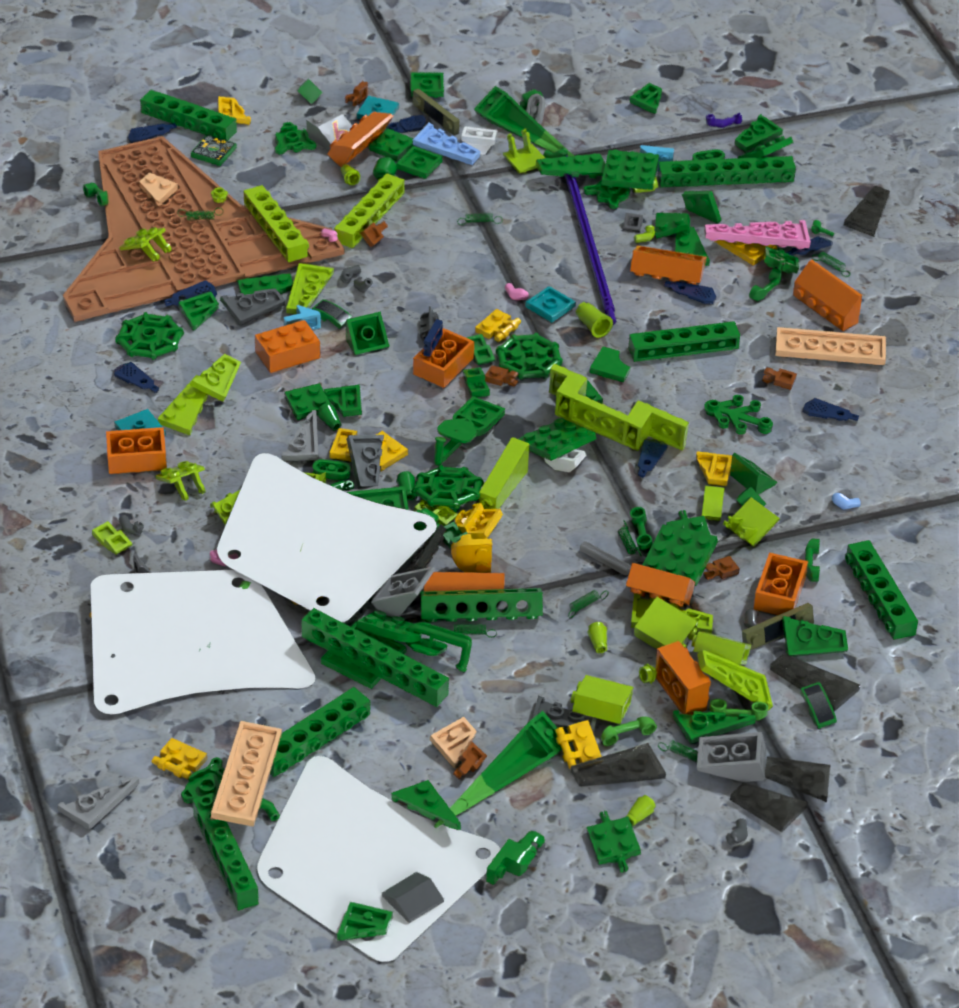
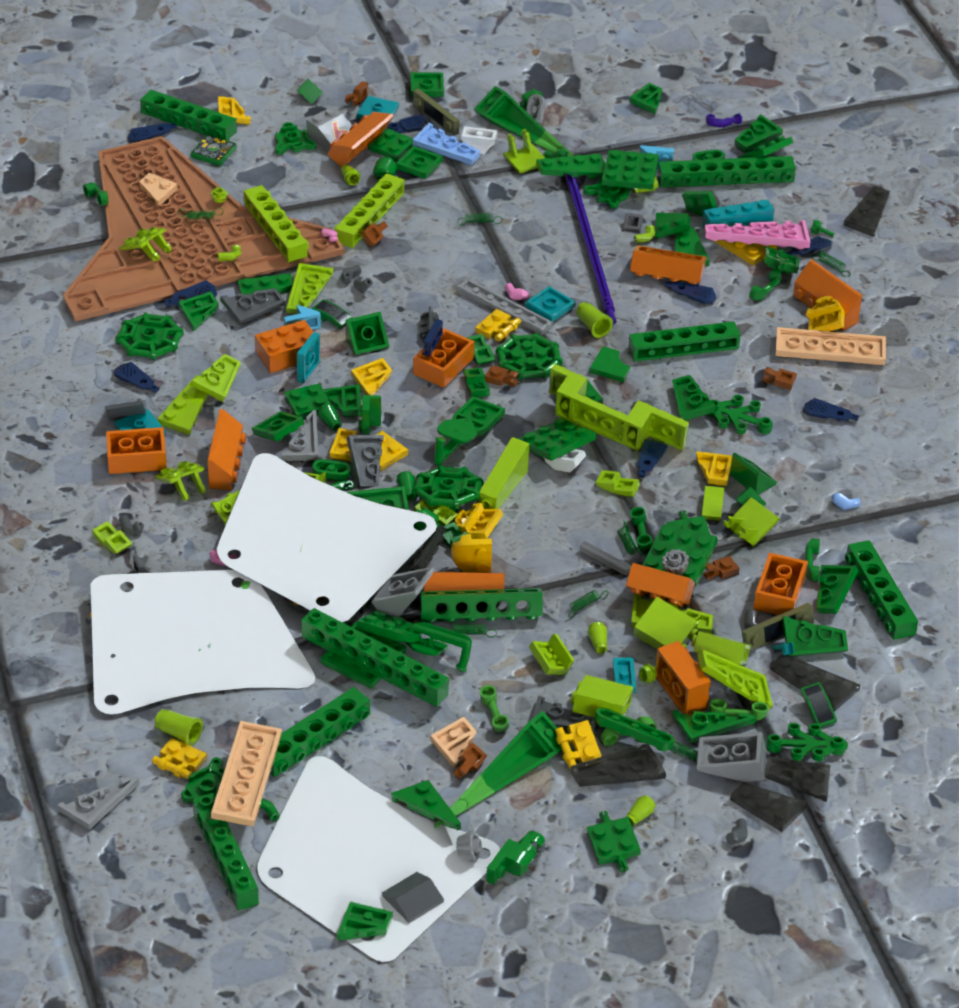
none -> dark grey slope [105,400,146,419]
none -> lime plant [154,709,203,746]
none -> orange slope [208,409,246,490]
none -> lime arm [218,245,242,261]
none -> green plate [252,411,304,441]
none -> teal plate [297,332,320,383]
none -> yellow wing [350,358,392,395]
none -> green bracket [358,395,381,435]
none -> light grey tile [456,278,553,336]
none -> light grey piece [456,830,482,862]
none -> bright green bar [480,685,509,732]
none -> lime bracket [529,634,574,675]
none -> green plate [594,708,675,751]
none -> lime slope [596,470,640,497]
none -> teal plate [612,658,636,693]
none -> light grey piece [661,549,689,575]
none -> green wing [672,375,718,421]
none -> teal brick [702,199,775,229]
none -> green plant [765,723,848,761]
none -> teal hand [772,643,794,655]
none -> yellow slope [806,296,845,332]
none -> green wing [817,565,858,614]

